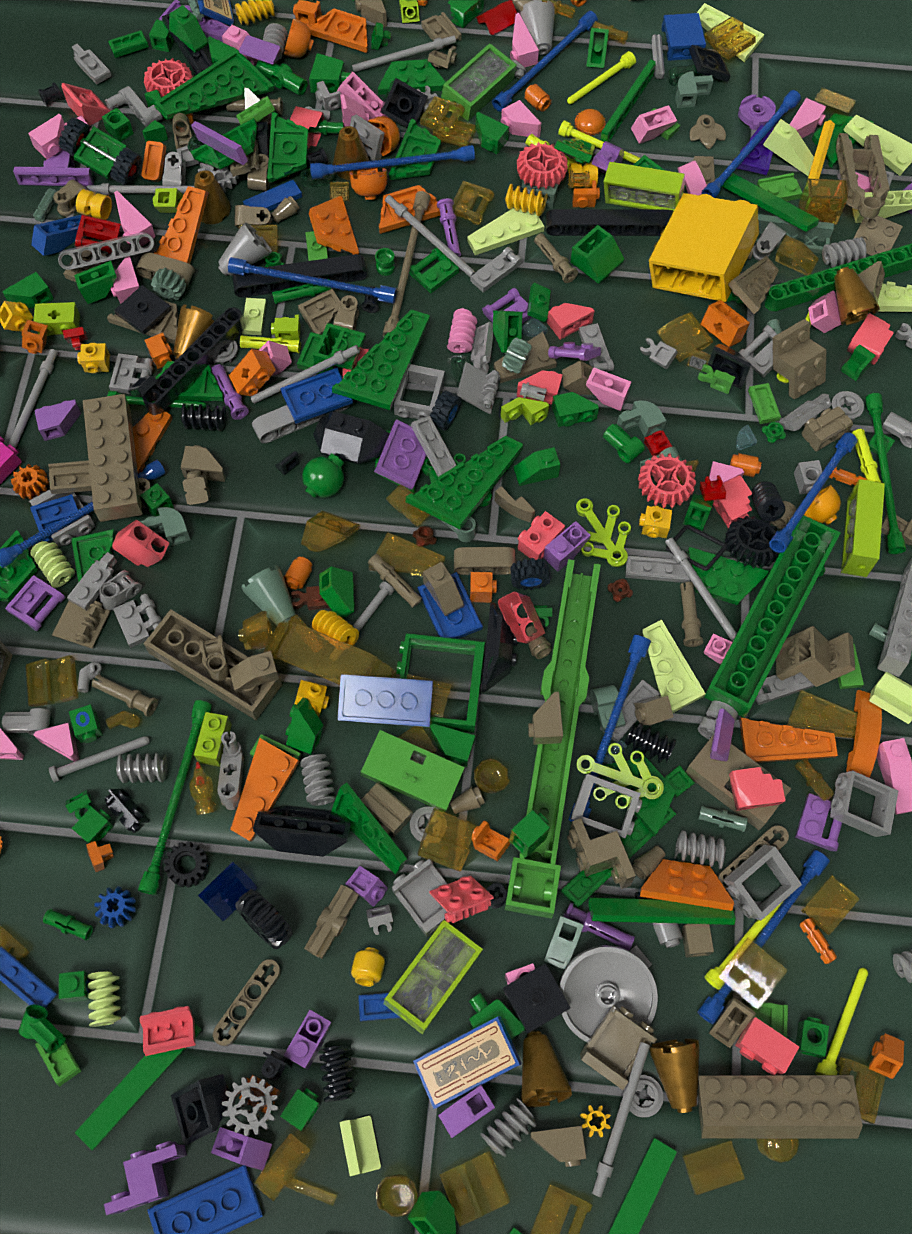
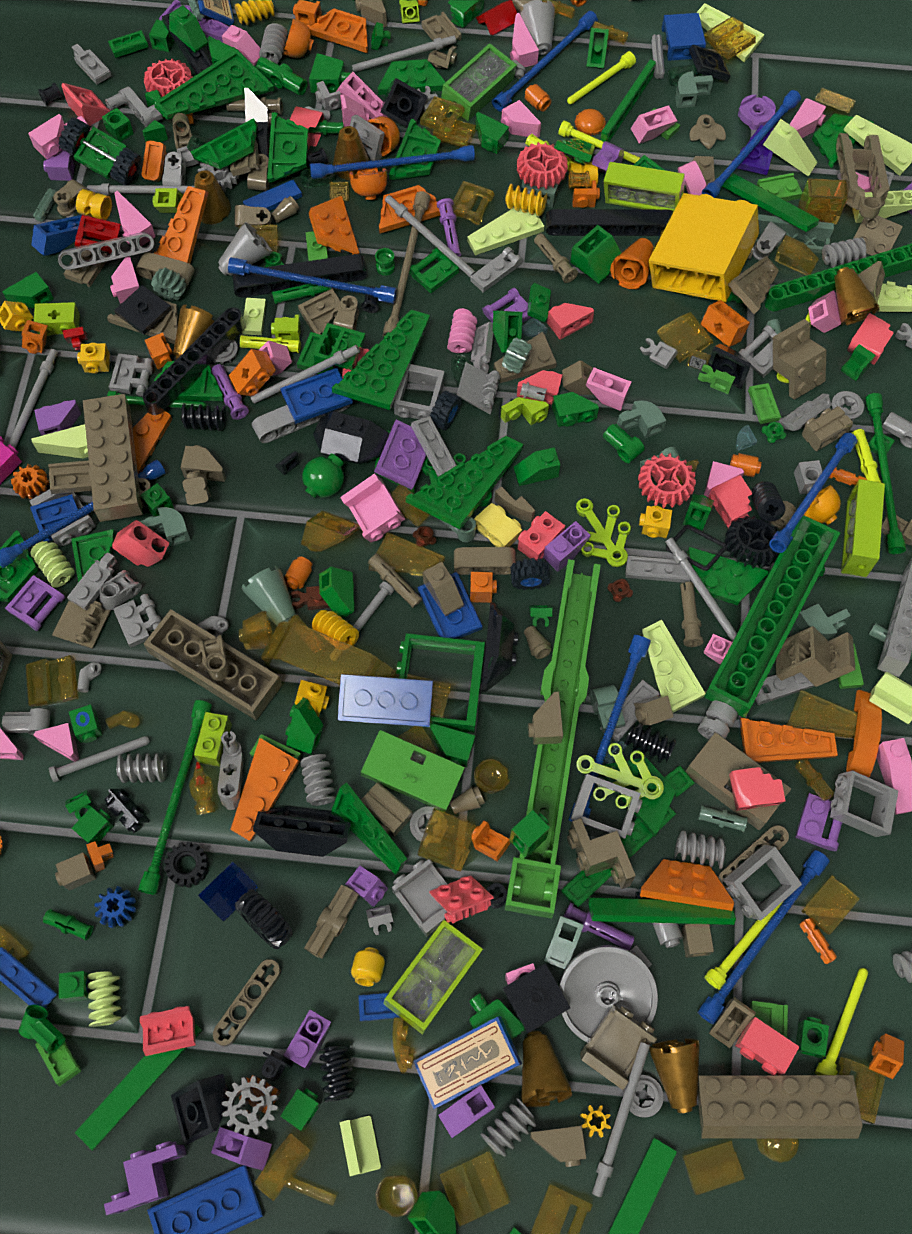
medium lavender tile [13,167,94,186] -> none
green slope [74,261,117,304] -> none
dark tan pin [92,674,158,717] -> none
black tile [128,376,157,397] -> none
medium lavender tile [191,121,248,165] -> none
dark tan slope [229,651,279,692] -> none
bright green plate [236,96,275,125] -> none
medium lavender slope [239,35,281,64] -> none
coral piece [498,592,545,644] -> none
medium lavender plate [548,342,601,361] -> none
light grey plate [578,323,614,372] -> none
dark tan cone [632,846,665,880] -> none
red tile [644,430,672,457] -> none
red tile [700,475,726,501] -> none
medium lavender slope [710,708,735,762] -> none
clear yellow slope [718,937,788,1010] -> none
yellow axle [807,120,835,188] -> none
none -> yellowish green slope [32,424,88,458]
none -> dark tan brick [55,853,96,891]
none -> light grey arm [197,616,229,632]
none -> bright pink panel [341,473,405,543]
none -> clear yellow slope [393,1018,414,1074]
none -> light yellow brick [474,503,522,547]
none -> orange cone [610,238,653,289]
none -> sand green brick [795,604,851,641]

